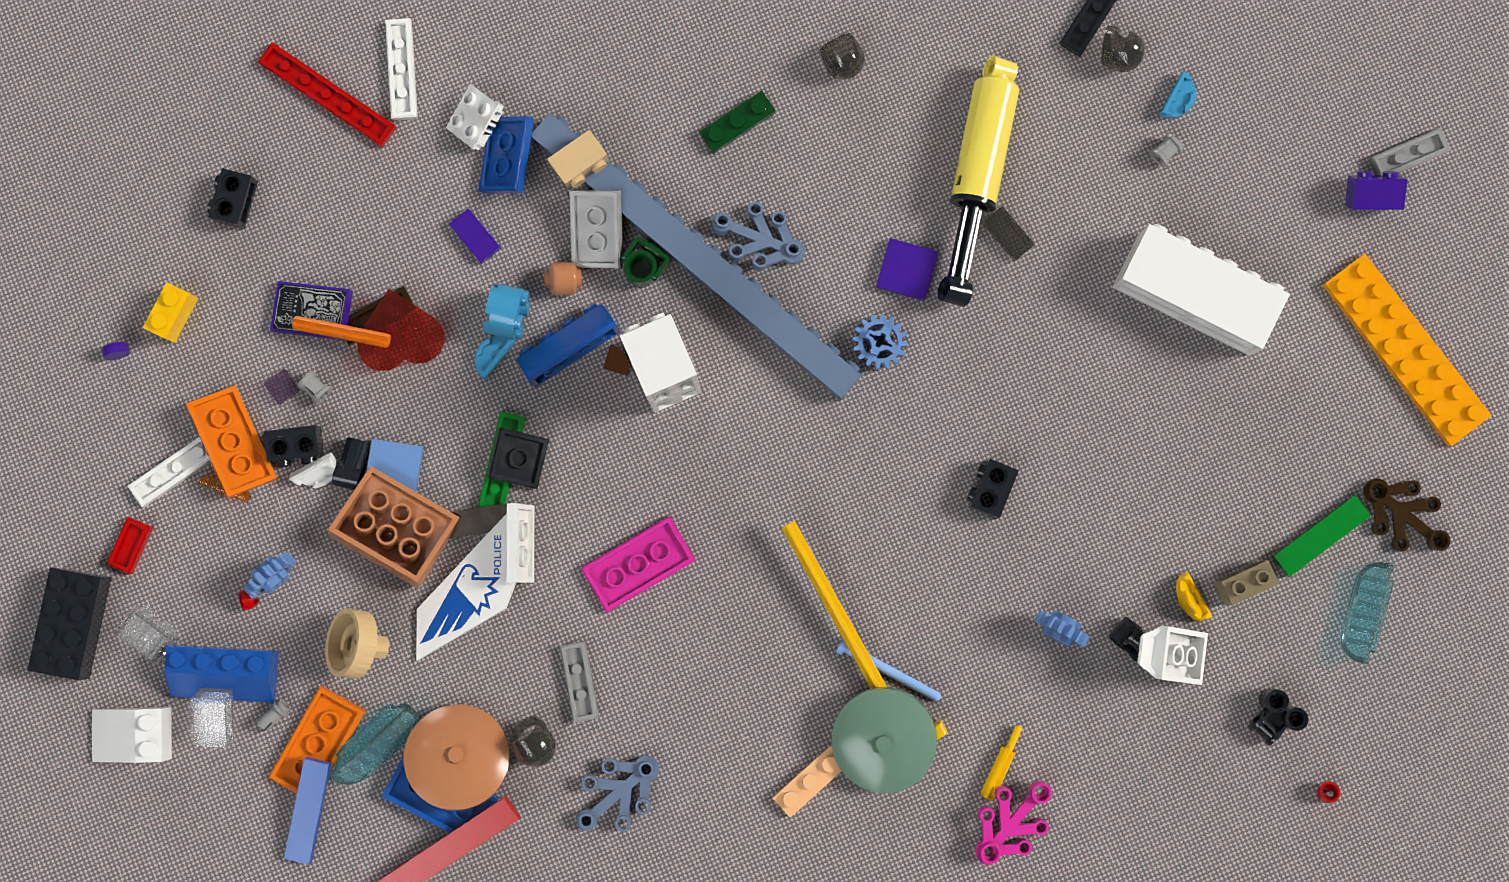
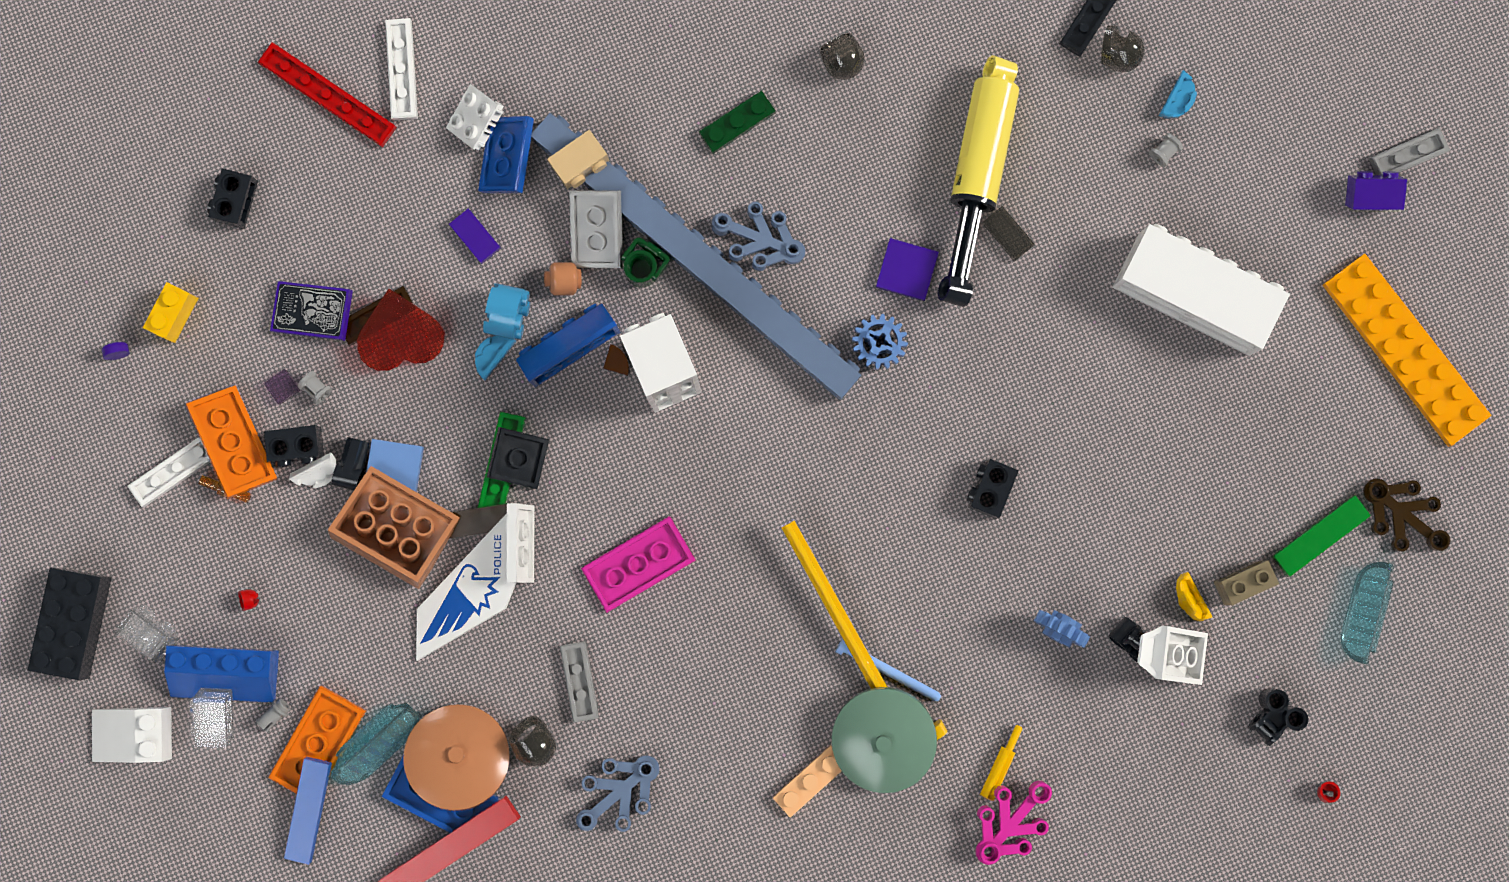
red tile [106,517,153,574] -> none
medium blue gear [244,552,297,599] -> none
orange axle [292,316,391,348] -> none
tan piece [325,608,390,679] -> none

